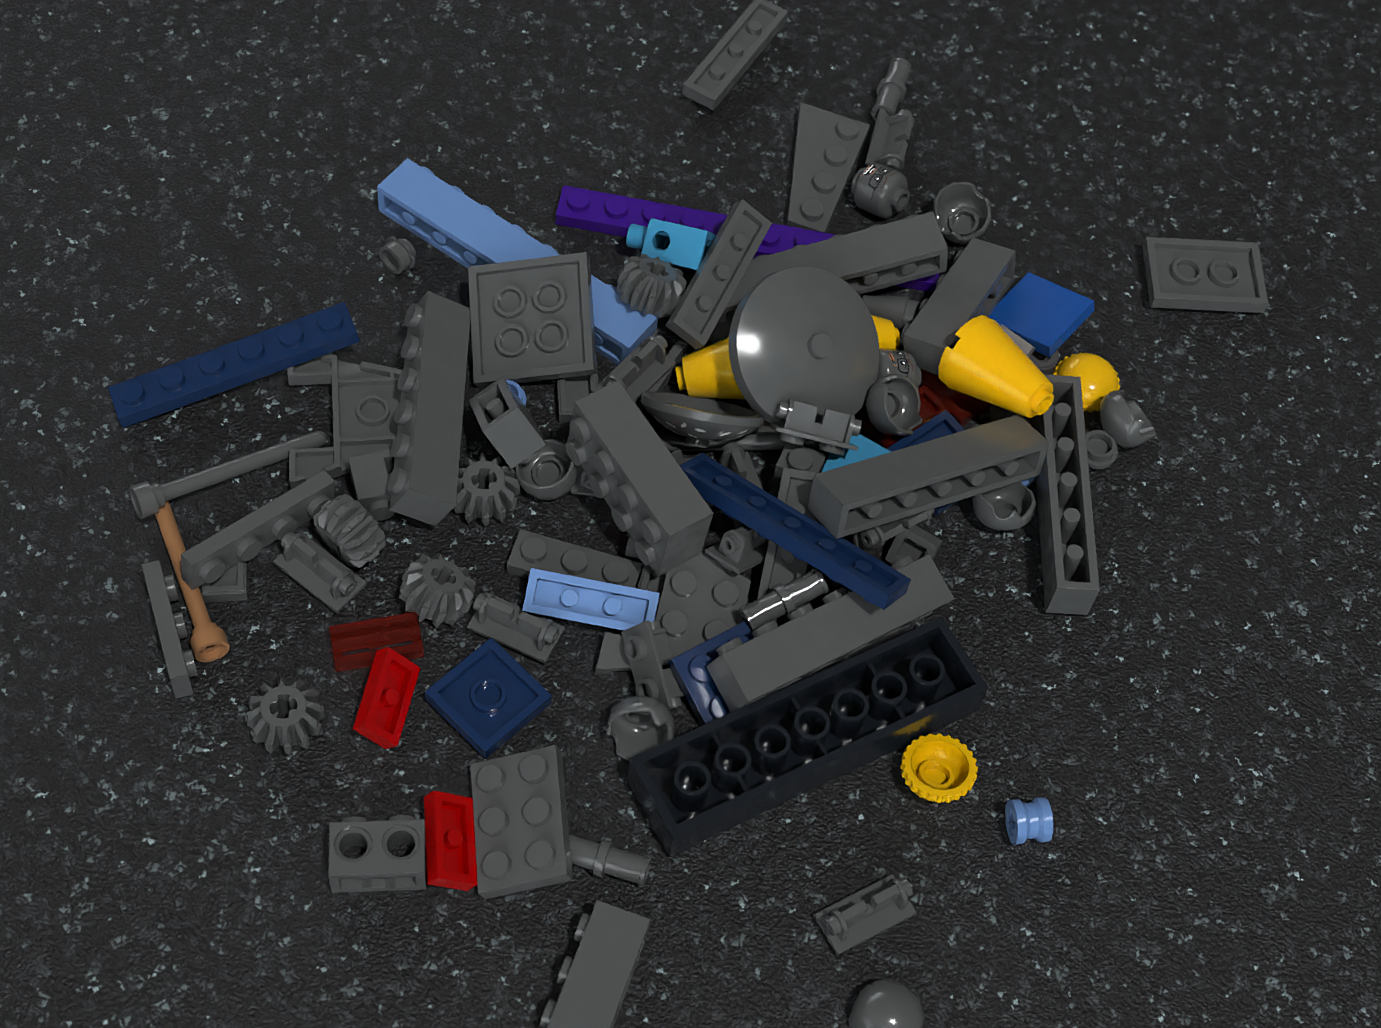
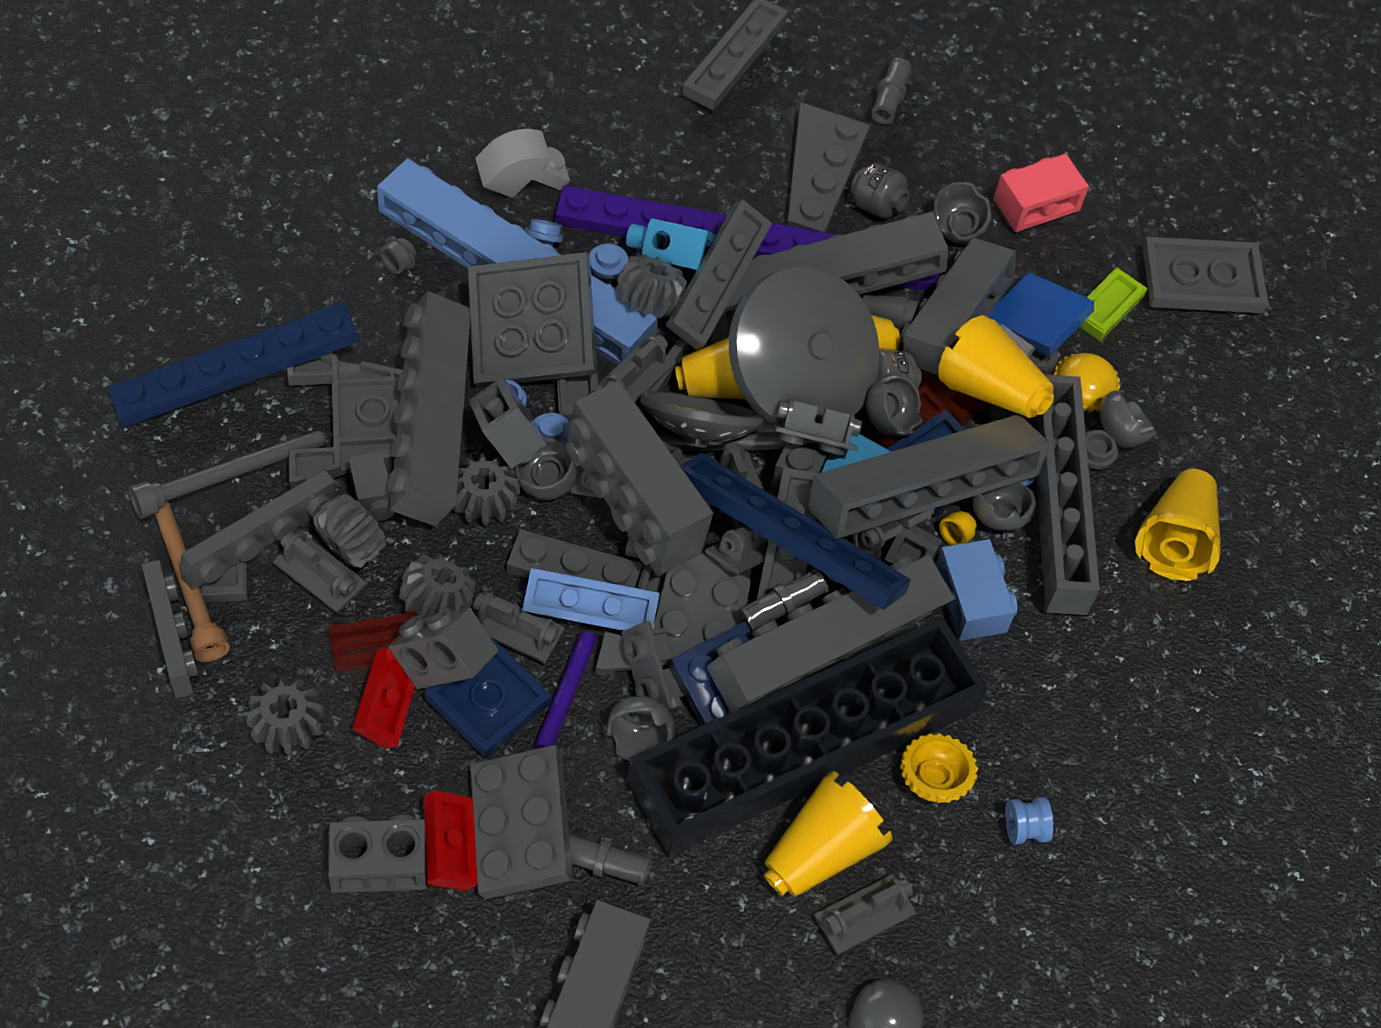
dark grey hinge [865,108,915,171] -> none
none -> dark grey brick [388,607,499,689]
none -> light grey brick [475,129,570,198]
none -> medium blue plate [524,219,563,247]
none -> medium blue plate [534,413,570,444]
none -> dark purple bar [534,632,597,749]
none -> medium blue plate [589,244,628,281]
none -> yellow cone [764,771,893,897]
none -> medium blue brick [935,539,1018,641]
none -> yellow hinge [939,511,976,546]
none -> coral brick [993,154,1089,232]
none -> lime tile [1079,267,1148,341]
none -> yellow cone [1135,469,1221,581]

